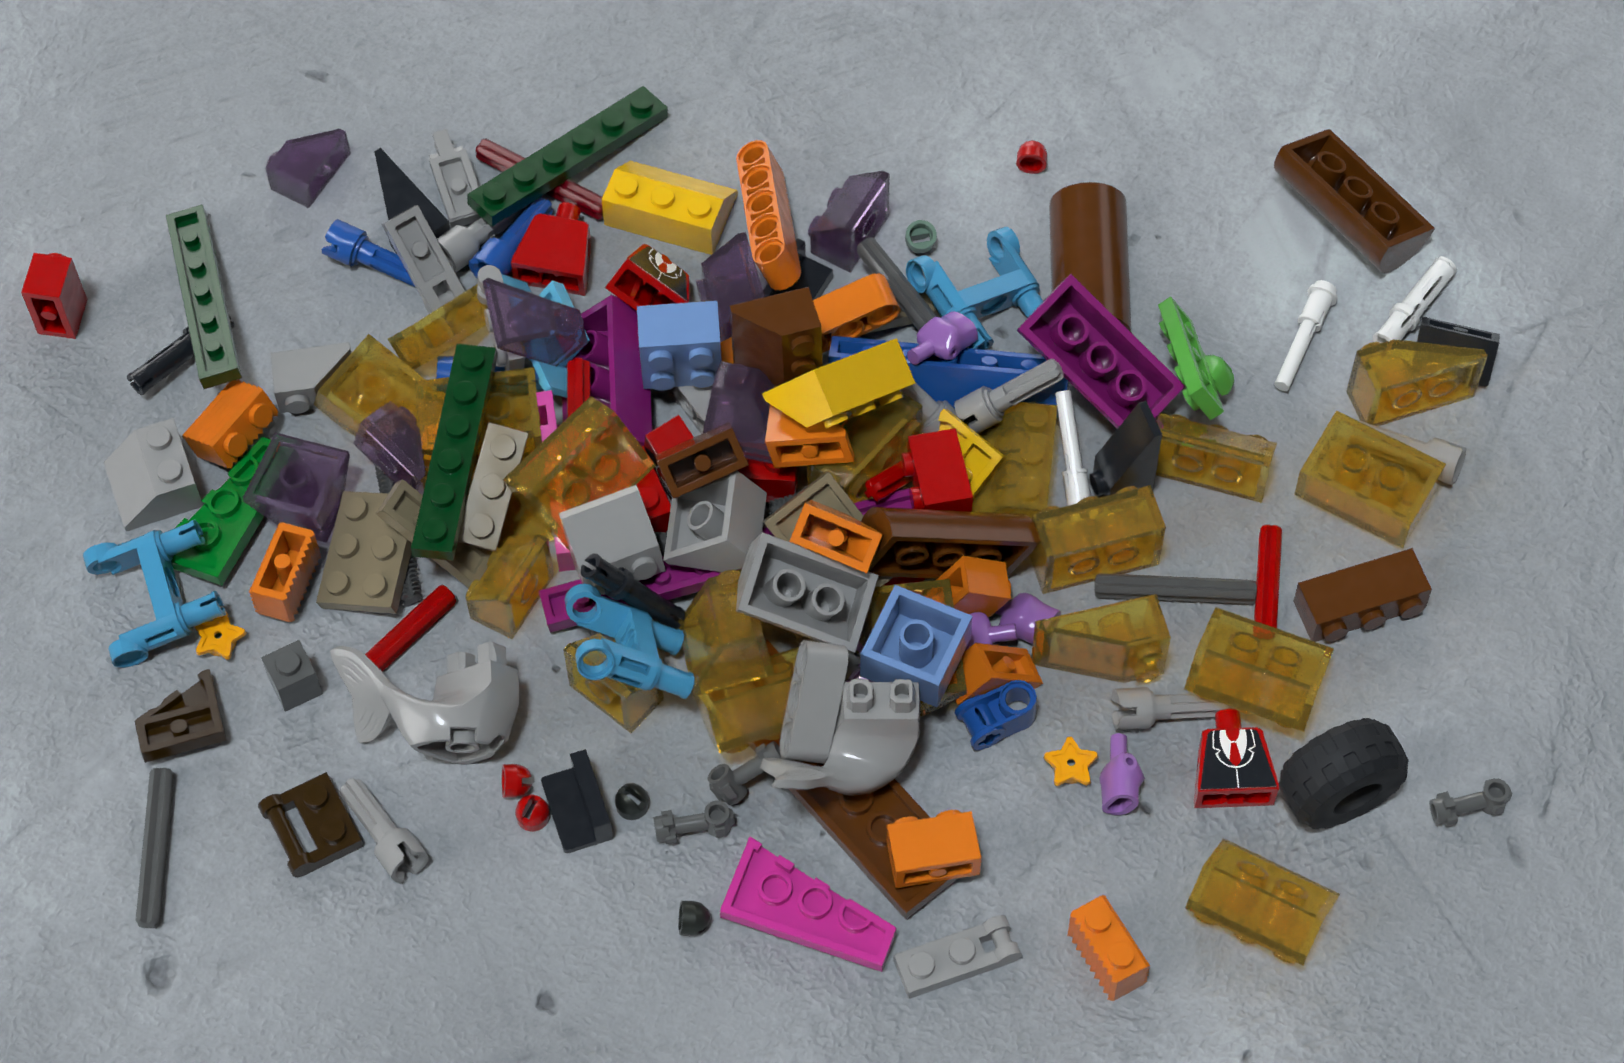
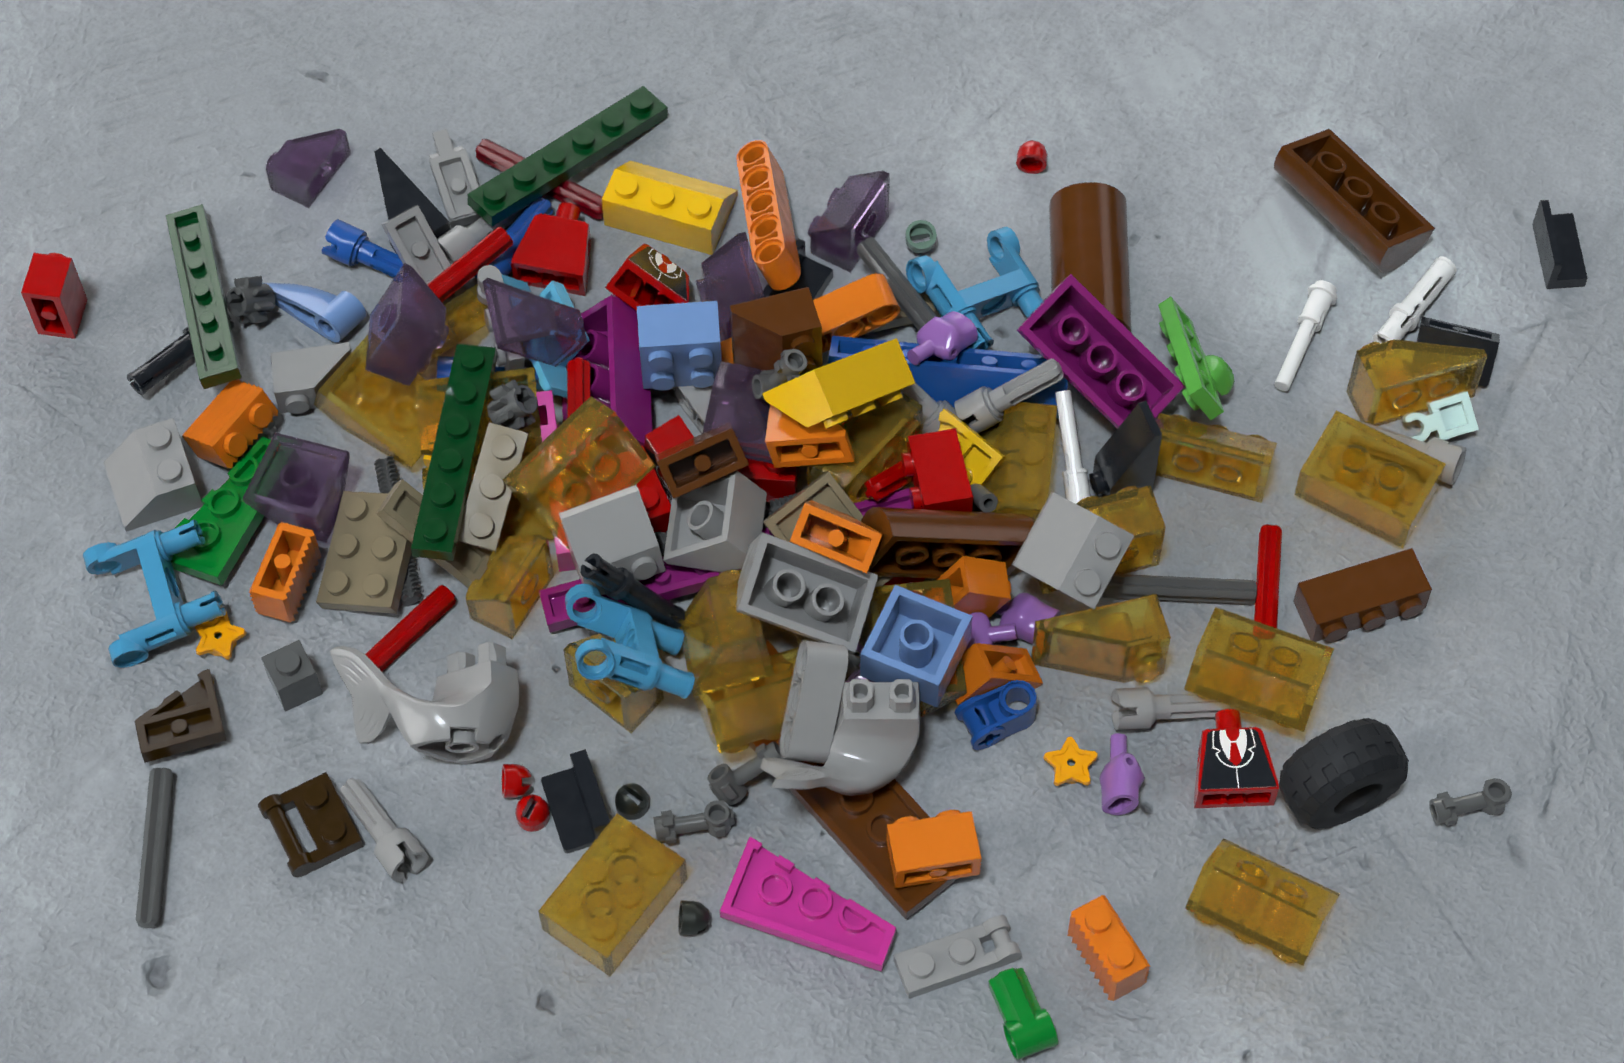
clear purple slope [353,401,425,491] -> none
none -> dark grey gear [226,276,275,324]
none -> medium blue piece [262,283,366,343]
none -> clear purple slope [365,263,449,386]
none -> red axle [413,227,513,314]
none -> dark grey gear [487,380,538,430]
none -> clear yellow brick [538,813,688,977]
none -> dark grey bar [752,349,807,399]
none -> dark grey arm [970,484,998,512]
none -> green piece [988,967,1058,1060]
none -> light grey slope [1012,491,1135,609]
none -> light aqua plate [1402,391,1479,441]
none -> black panel [1532,200,1588,289]

